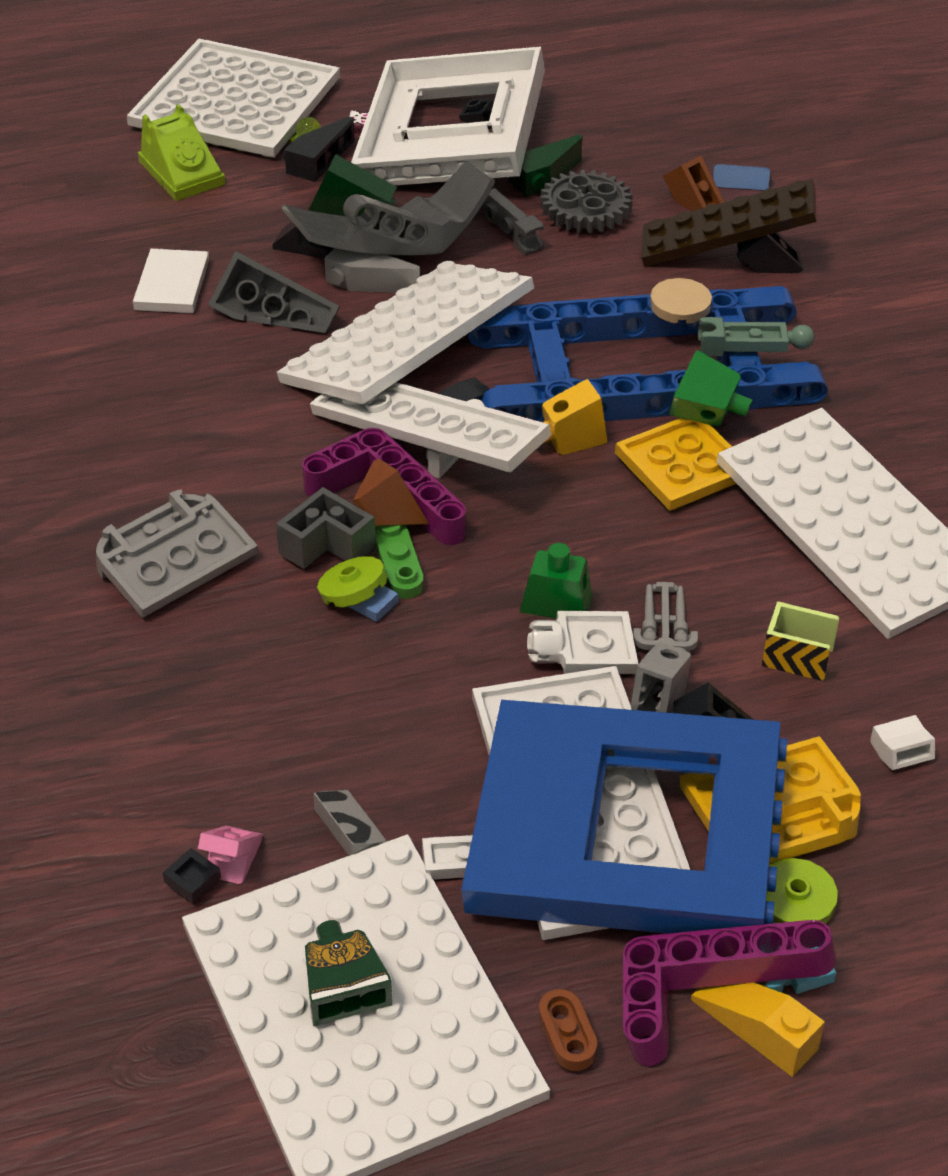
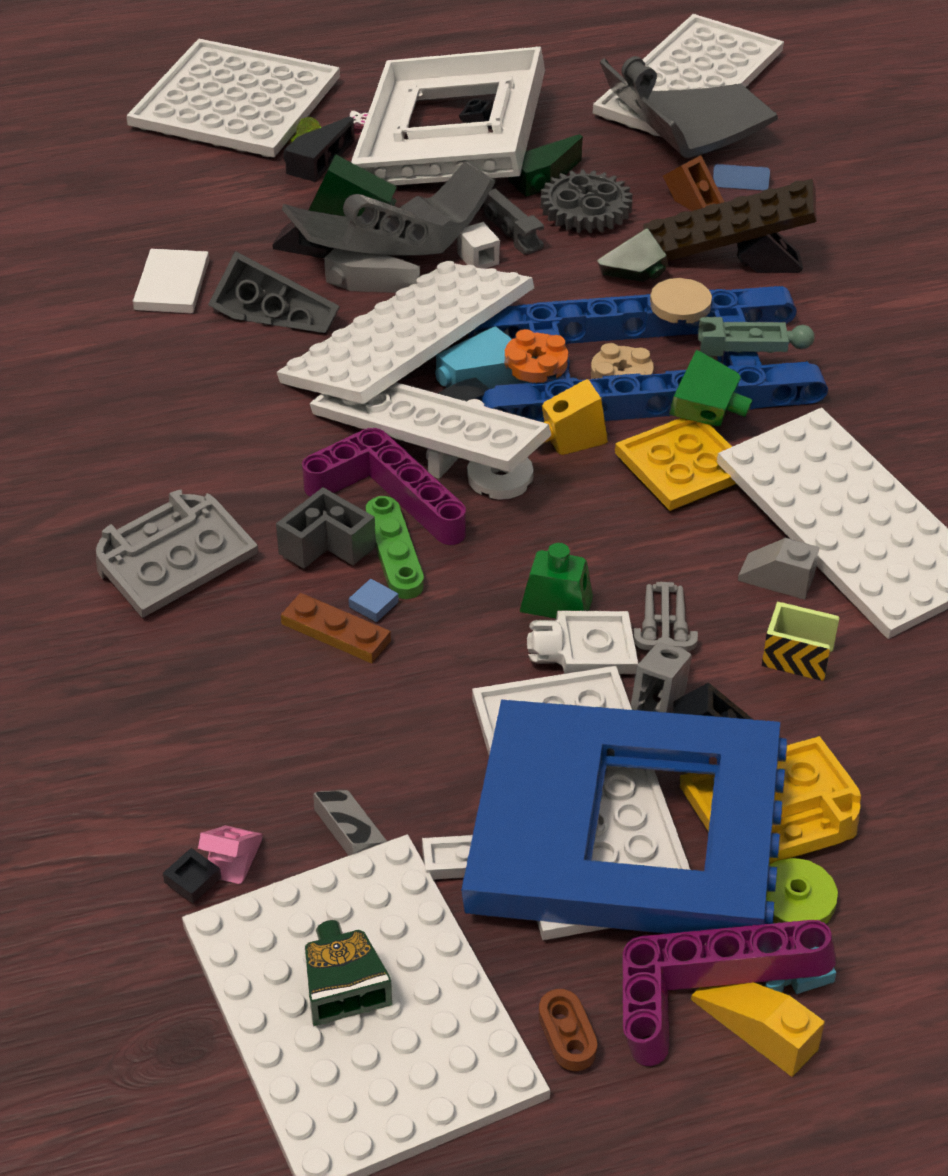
lime piece [138,104,226,201] -> none
lime plate [317,556,388,607] -> none
dark orange slope [353,459,429,526] -> none
white piece [870,715,935,770] -> none
none -> dark orange plate [281,593,391,663]
none -> medium azure slope [435,326,535,389]
none -> white brick [458,222,500,269]
none -> white tile [467,457,533,500]
none -> orange plate [504,329,568,383]
none -> tan plate [591,343,654,379]
none -> white plate [593,14,784,136]
none -> slope [597,228,668,282]
none -> dark grey panel [599,56,778,158]
none -> light grey slope [738,538,820,600]

